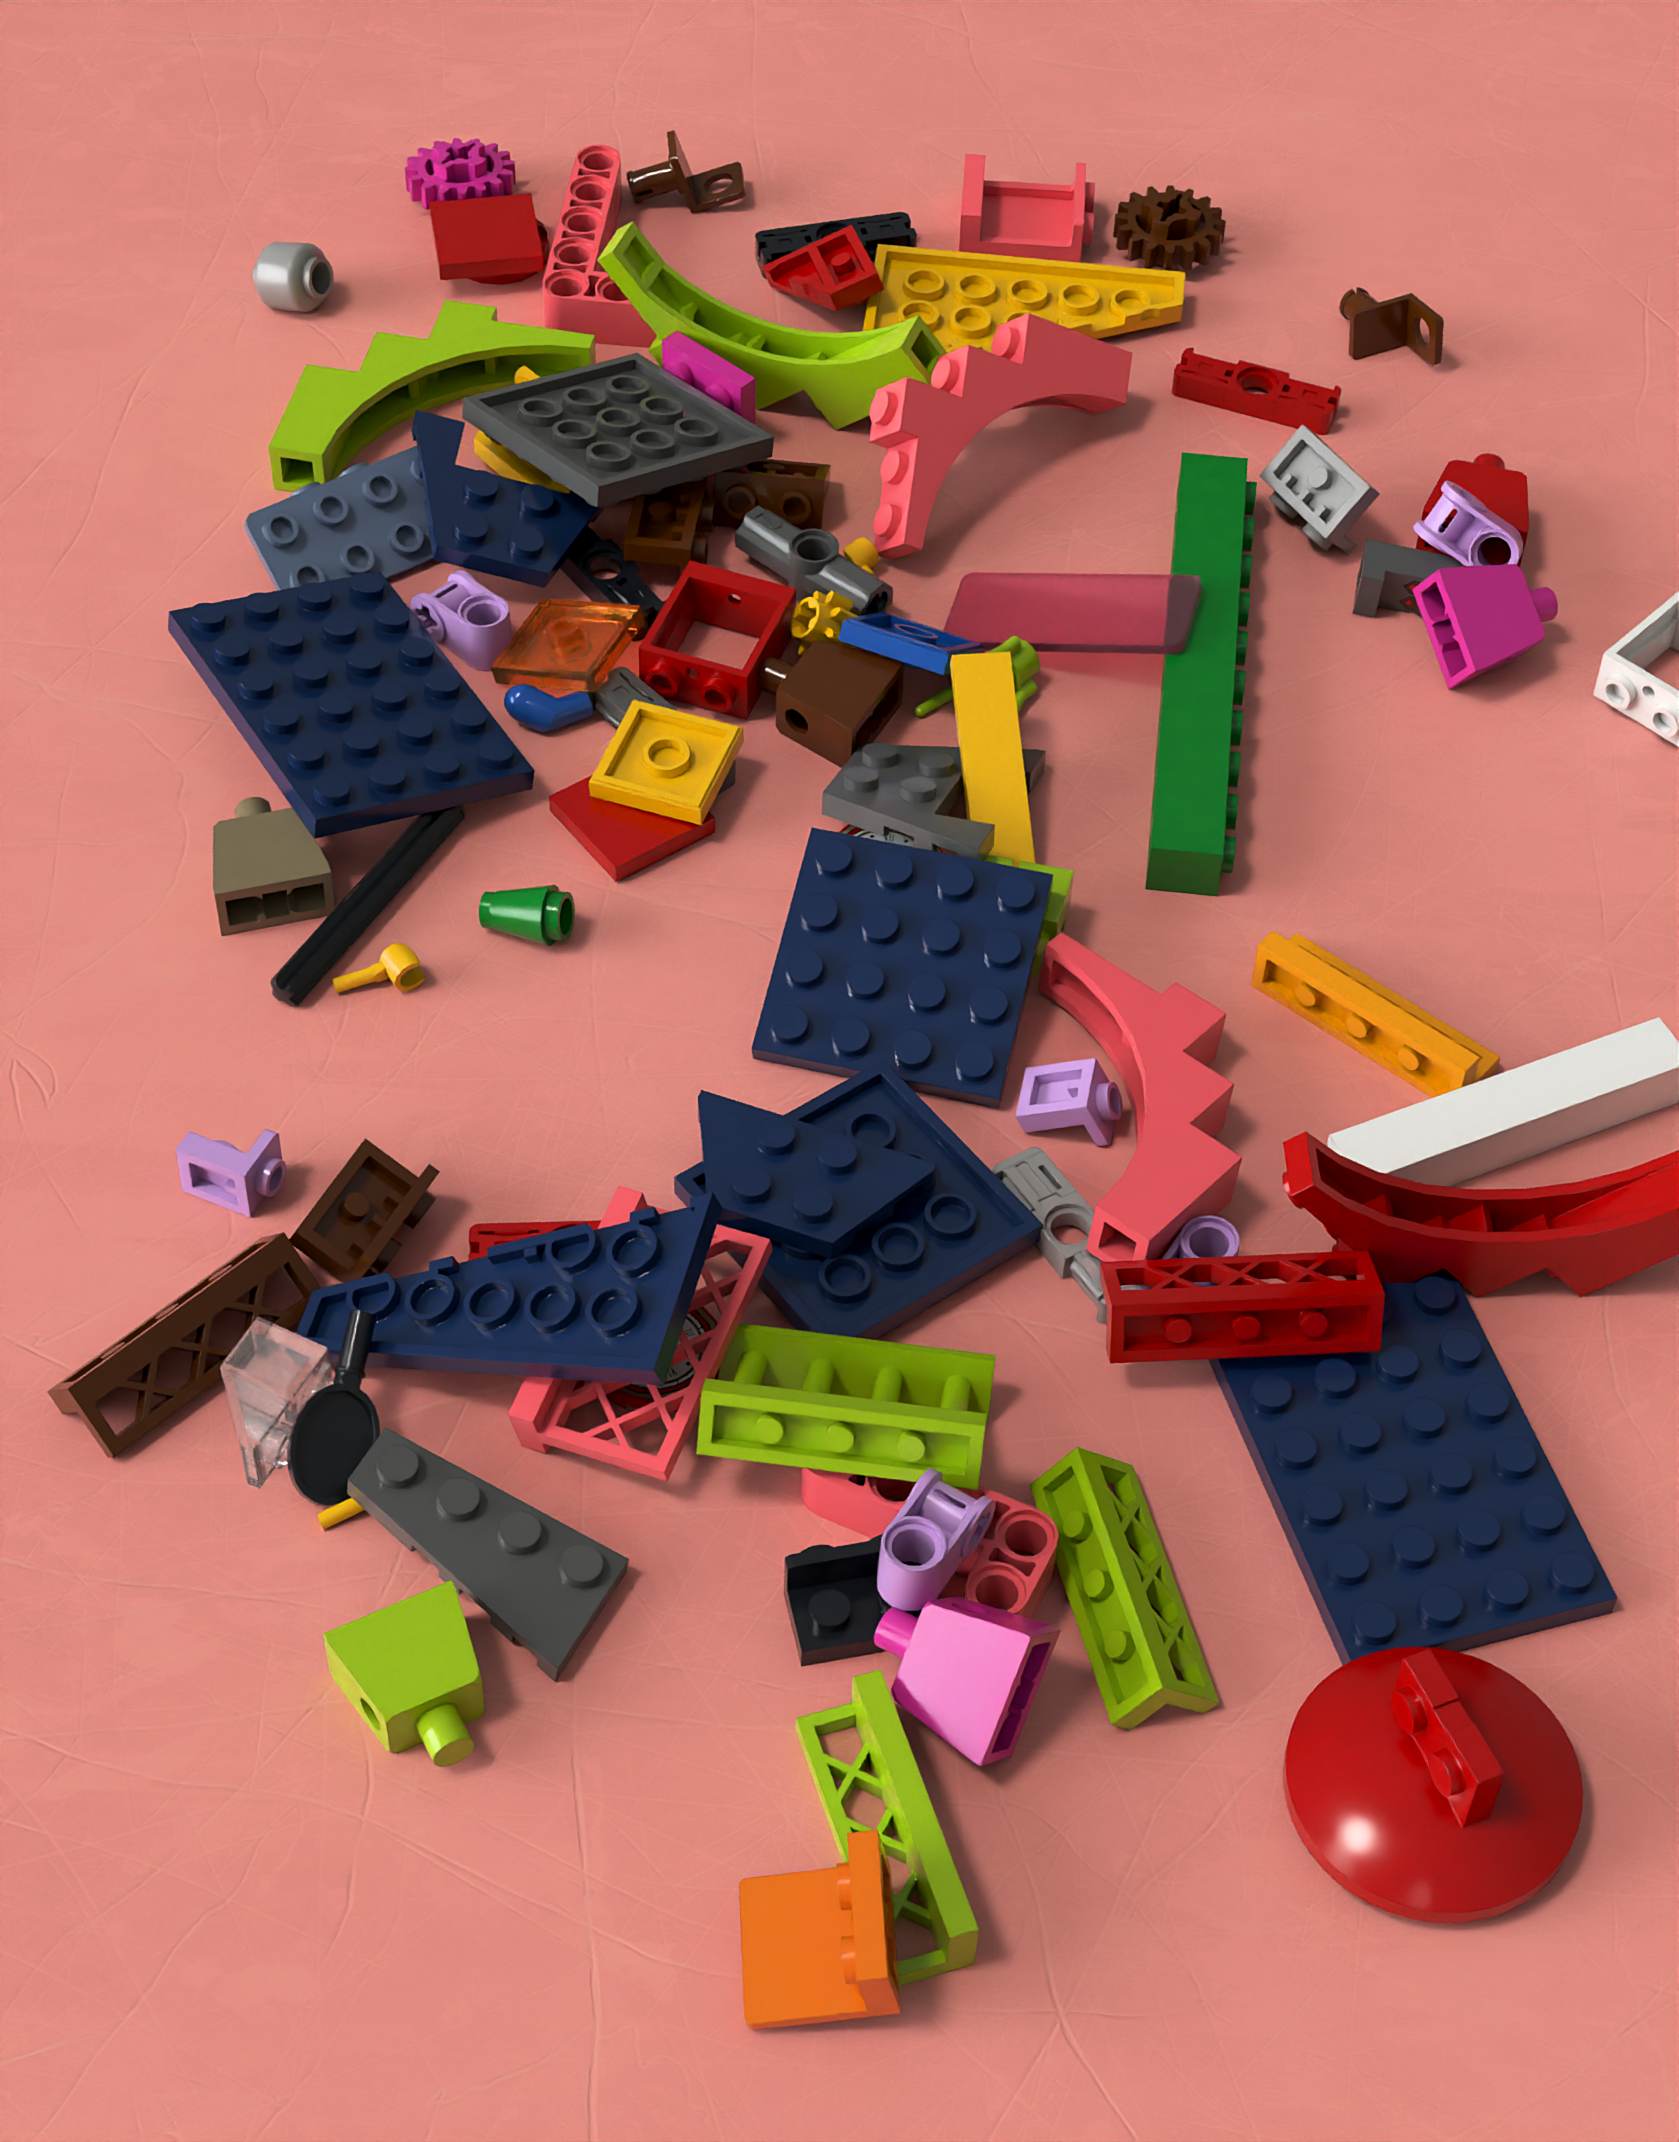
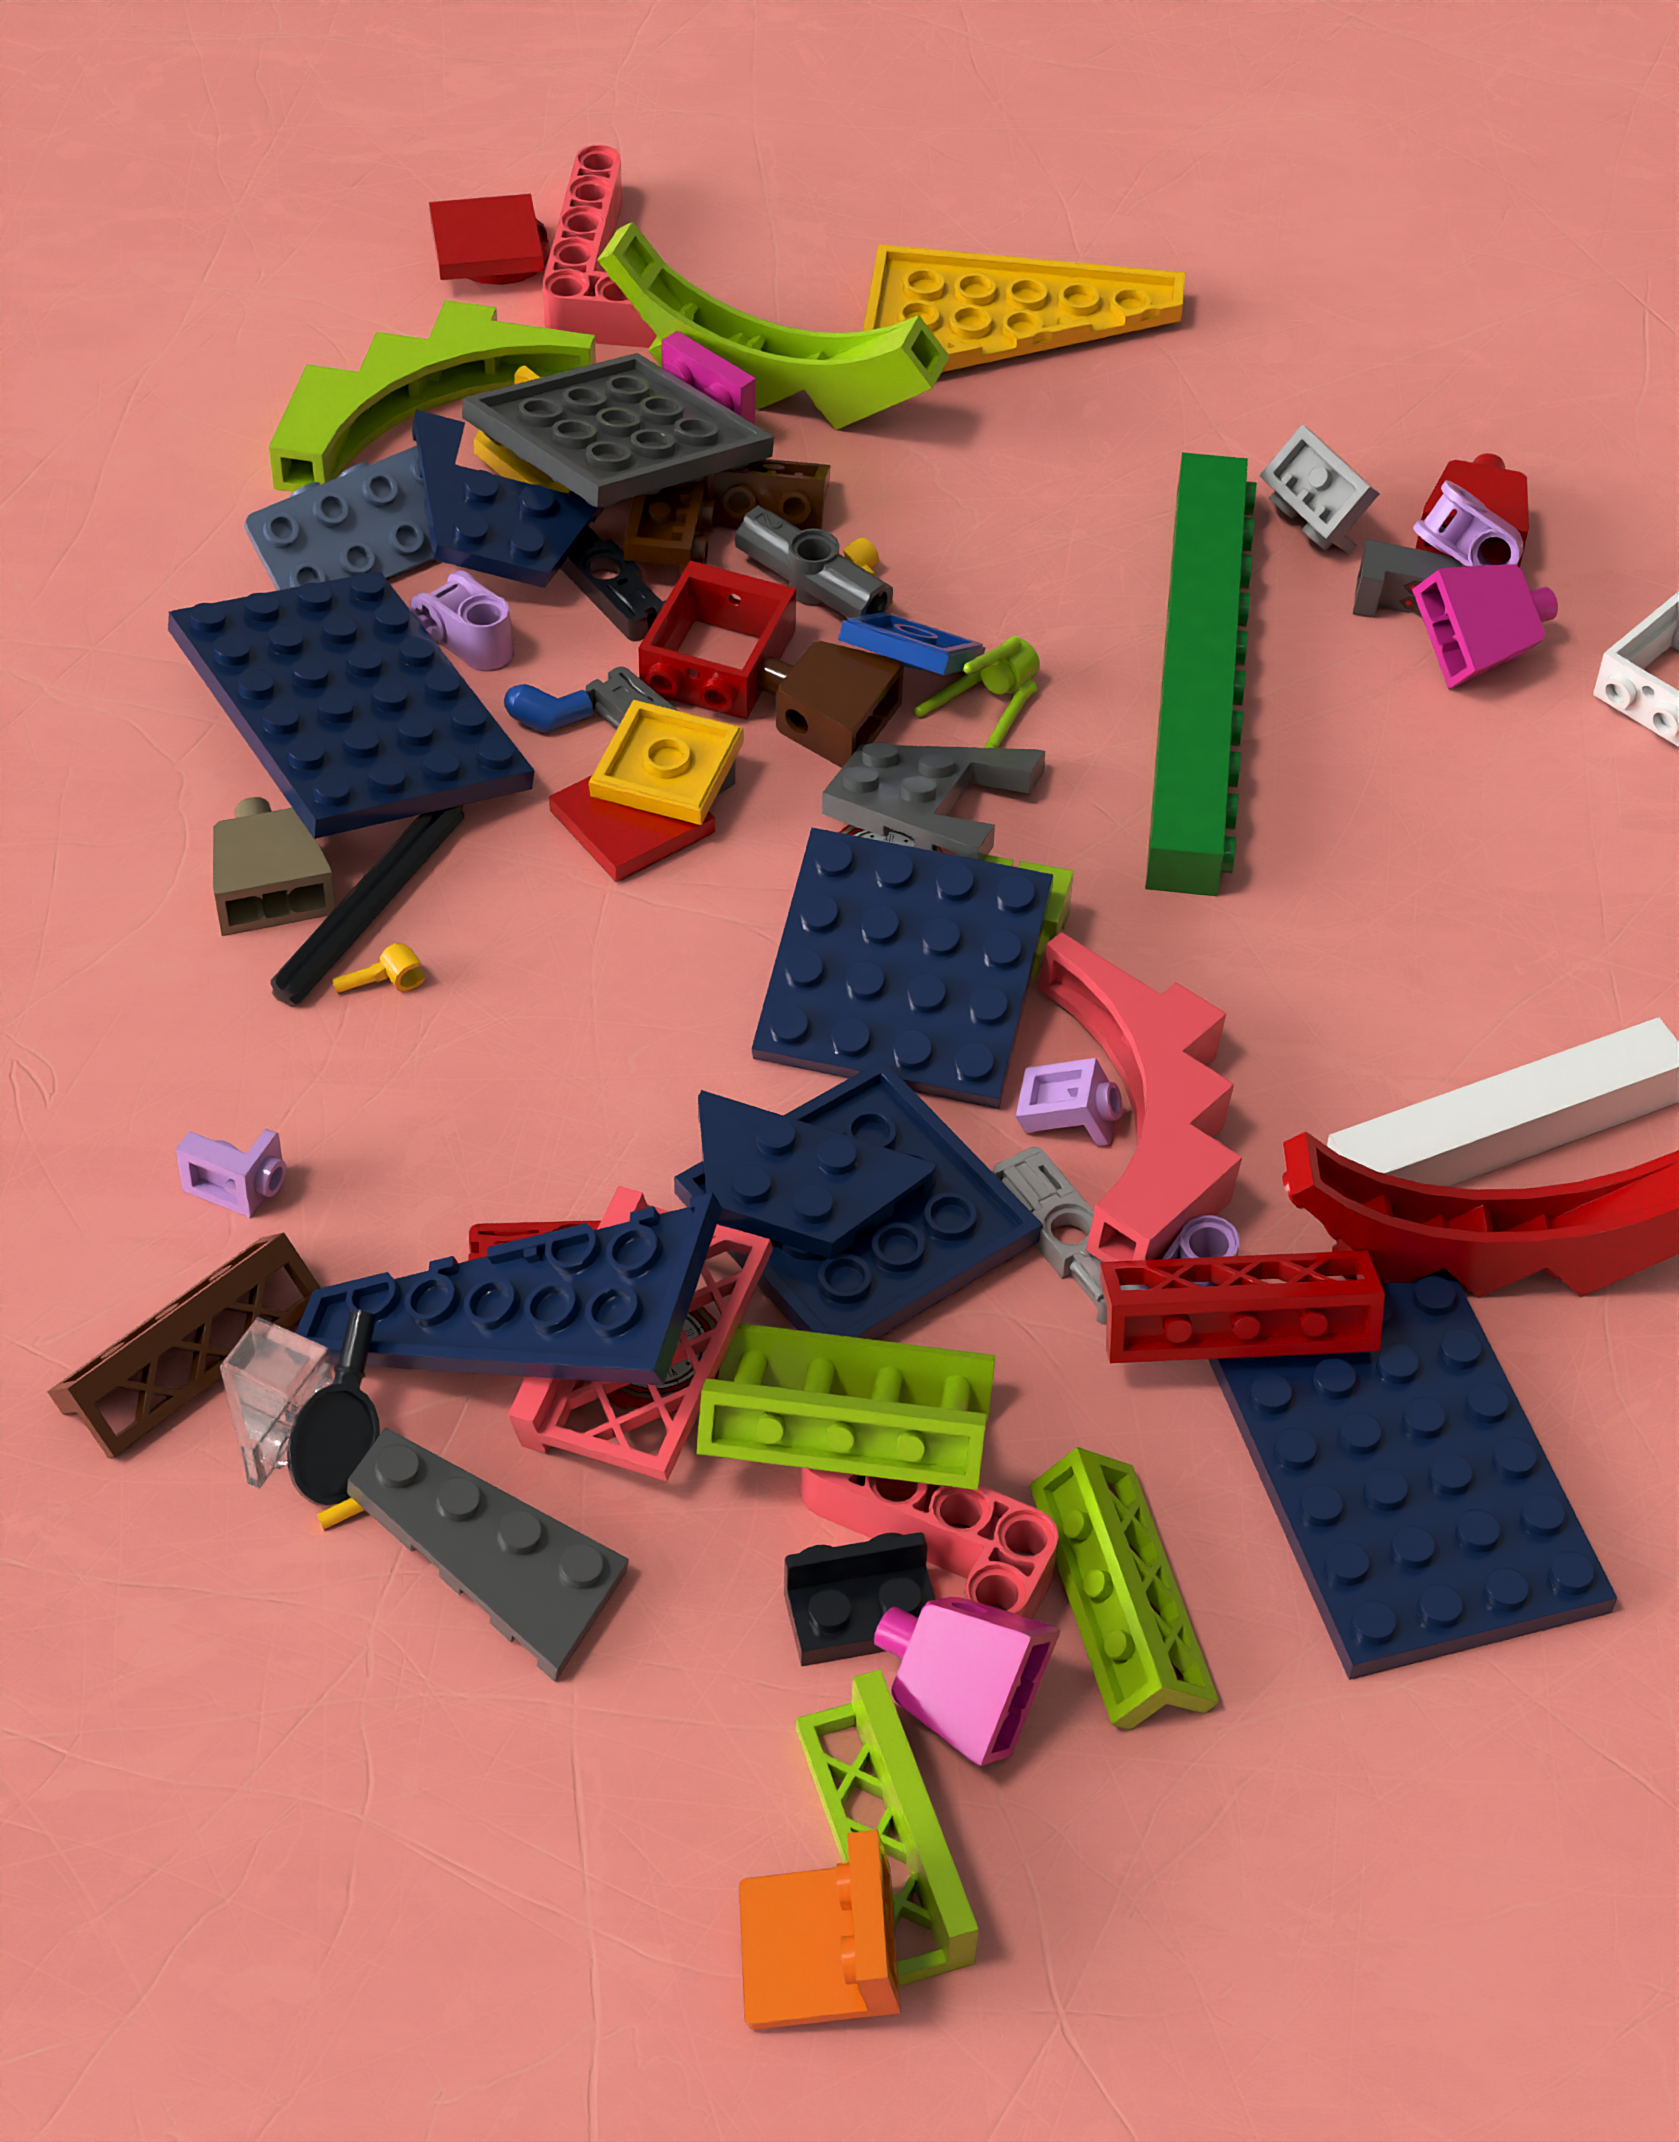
light grey head [253,242,334,312] -> none
reddish brown bracket [289,1138,440,1283] -> none
lime torso [323,1580,485,1767] -> none
dark pink gear [405,138,516,210] -> none
green cone [479,885,575,946] -> none
clear orange plate [490,598,645,693] -> none
reddish brown bracket [627,130,746,214] -> none
black piece [755,212,917,279] -> none
red wing [762,225,884,312] -> none
yellow gear [790,591,858,655] -> none
coral arch [869,313,1132,560] -> none
lavender piece [877,1467,996,1611] -> none
clear pink piece [943,572,1203,654] -> none
yellow tile [950,652,1036,867] -> none
coral panel [959,154,1095,262] -> none
reddish brown gear [1113,185,1226,272] -> none
red piece [1172,348,1341,435] -> none
light orange fence [1251,931,1501,1098] -> none
red bracket [1283,1646,1583,1923] -> none
reddish brown bracket [1339,287,1444,366] -> none

